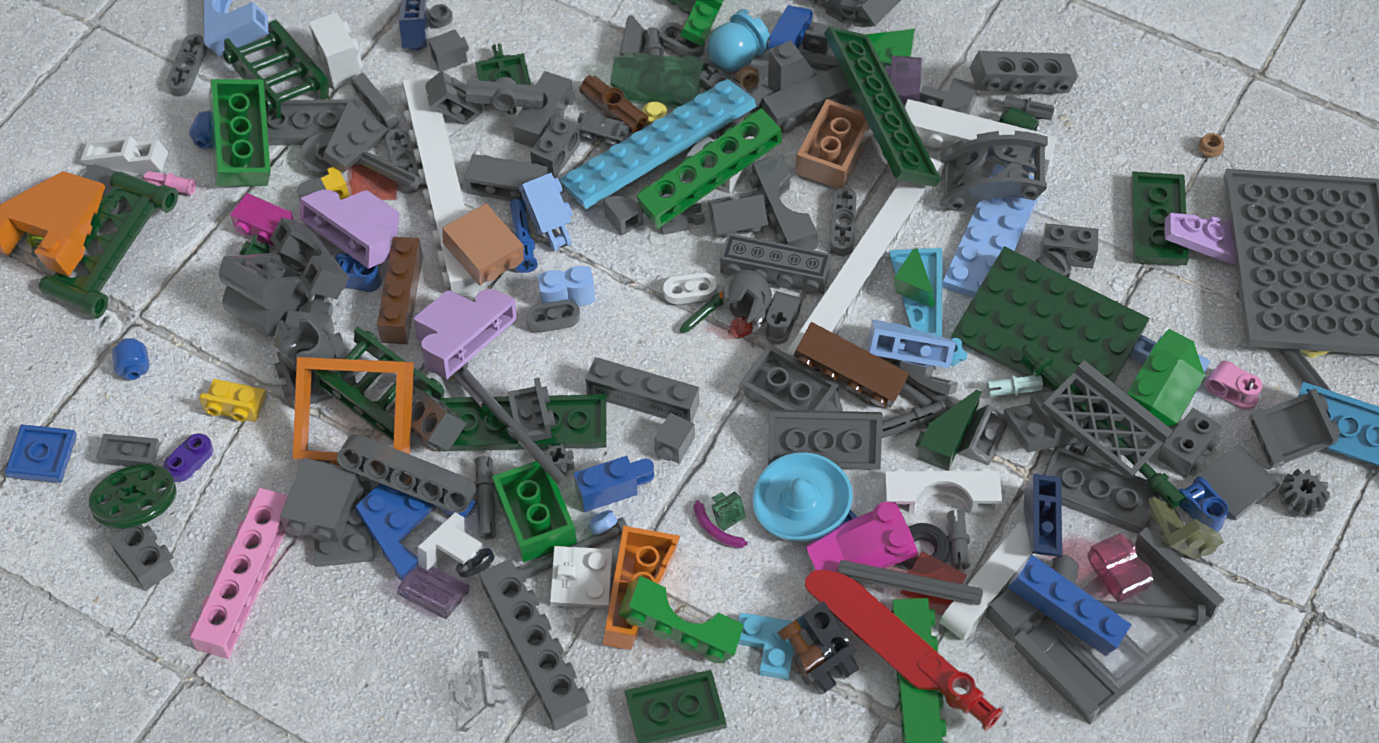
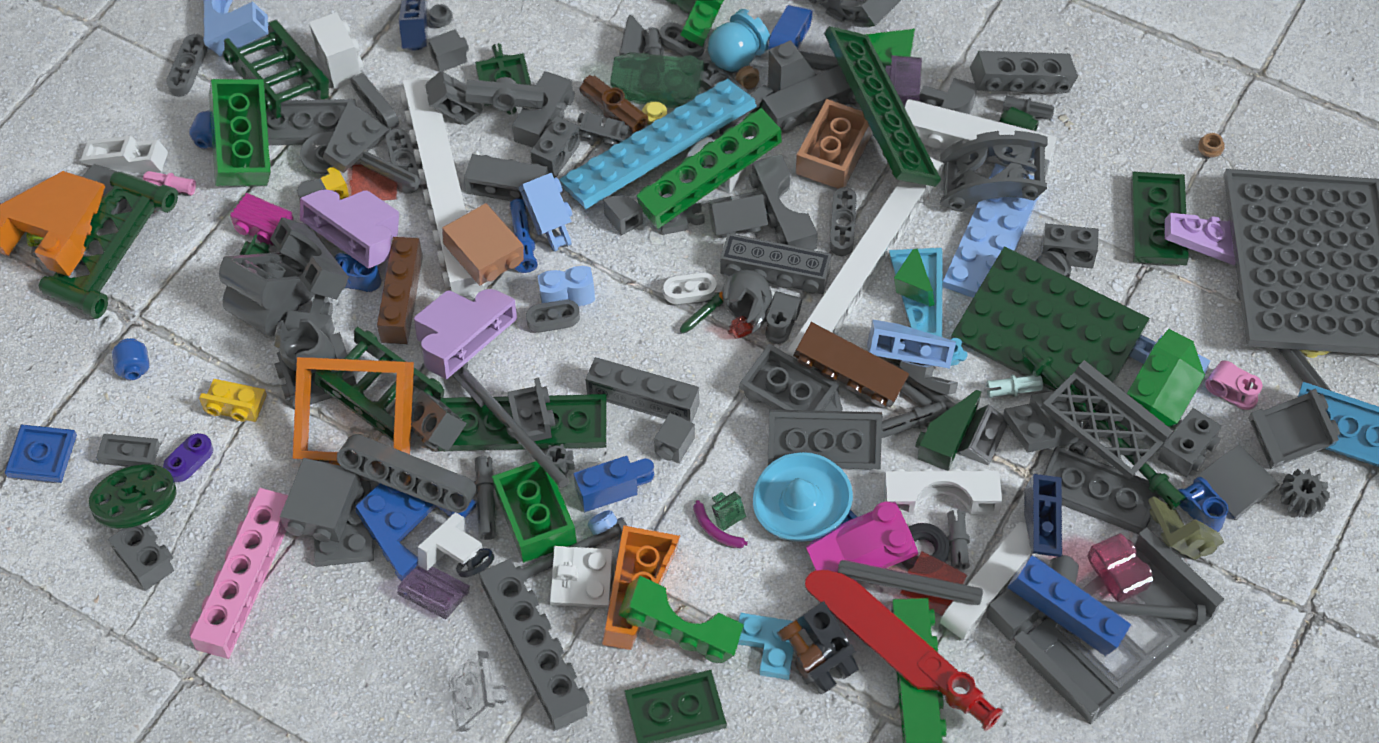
dark grey bracket [803,21,835,55] -> none

